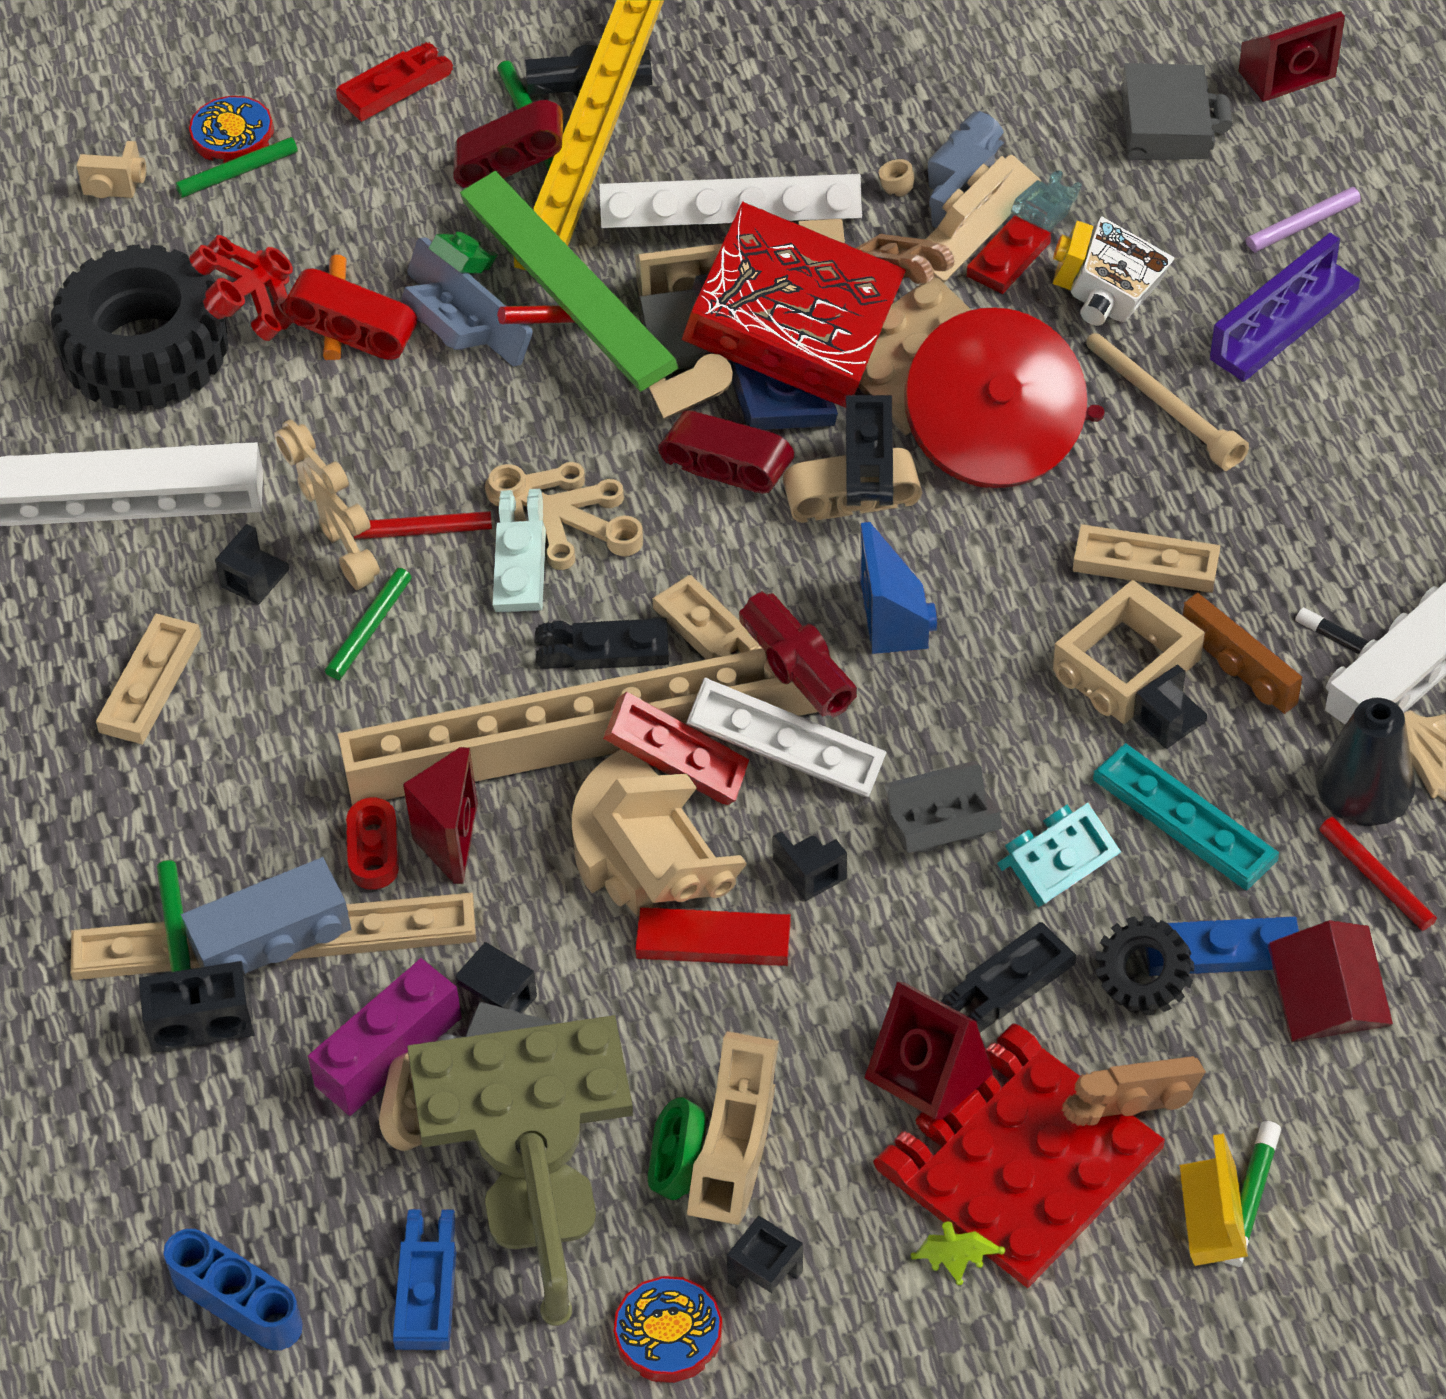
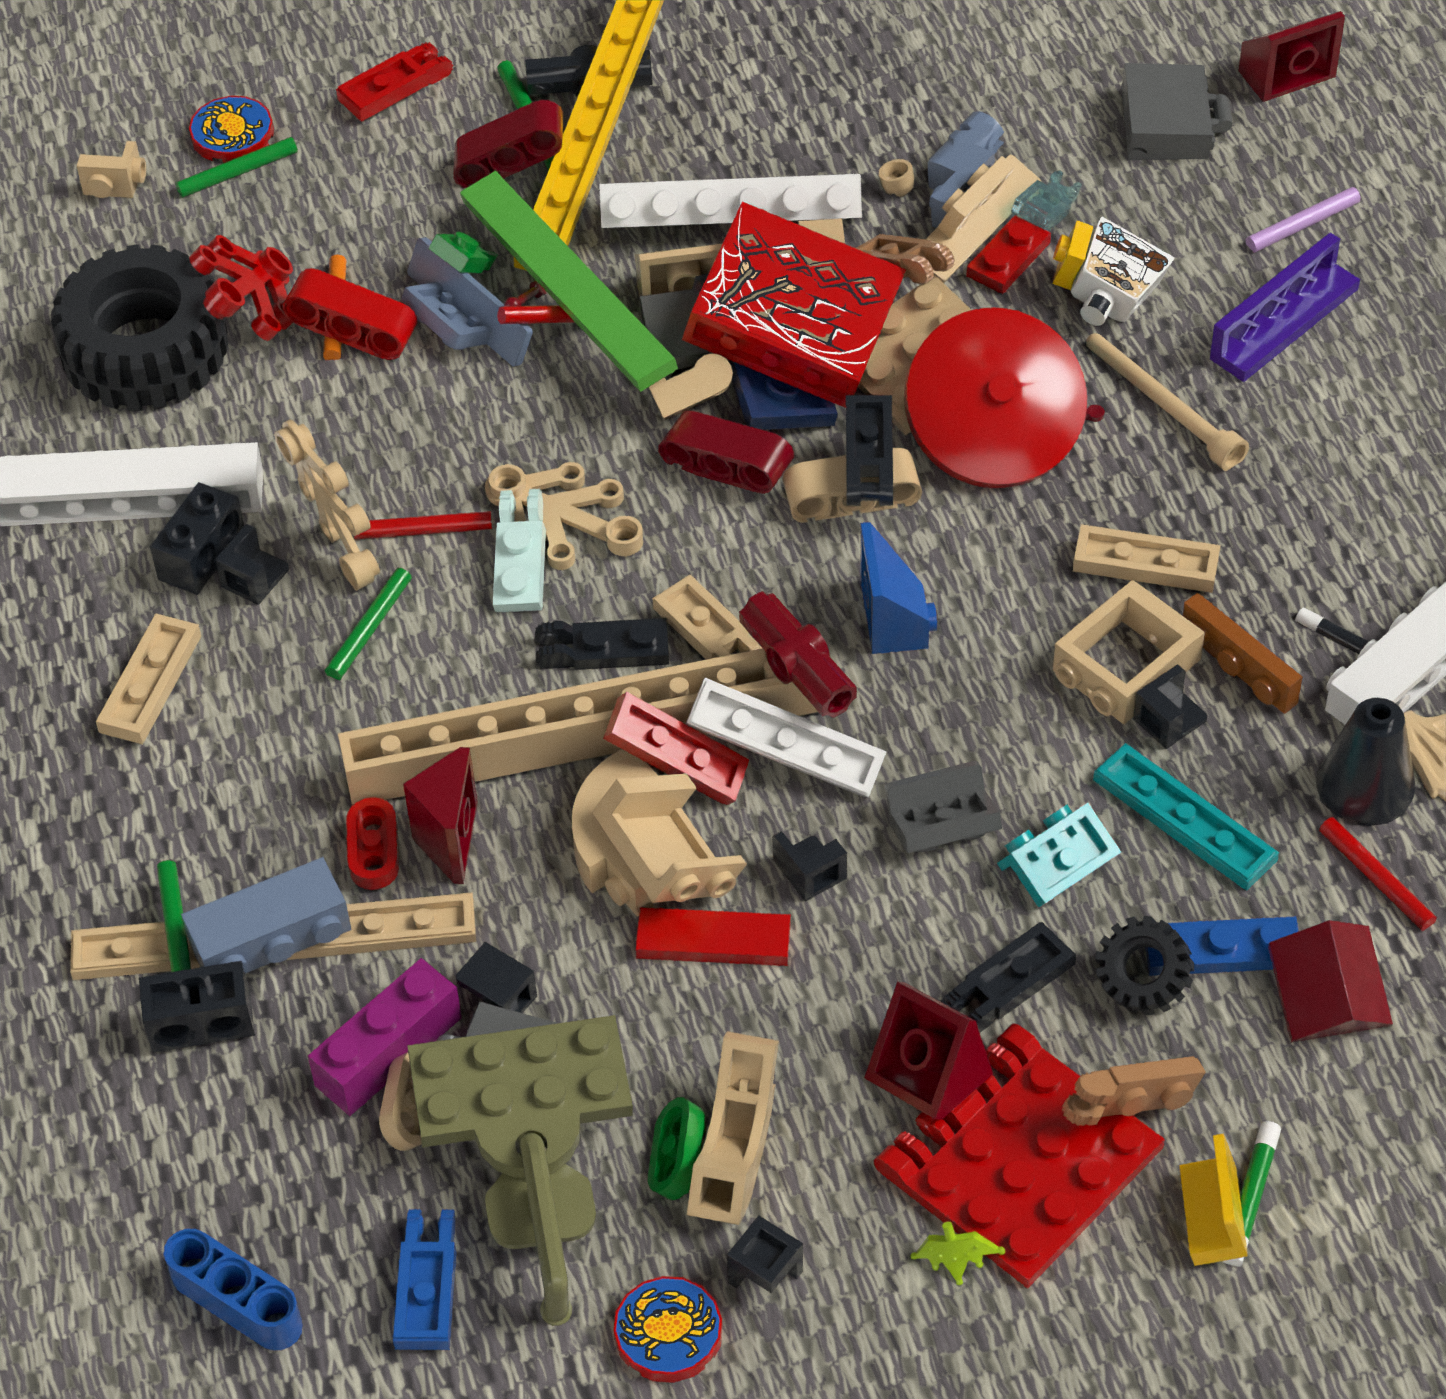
none -> black brick [150,482,244,595]
none -> dark red hinge [504,280,547,306]

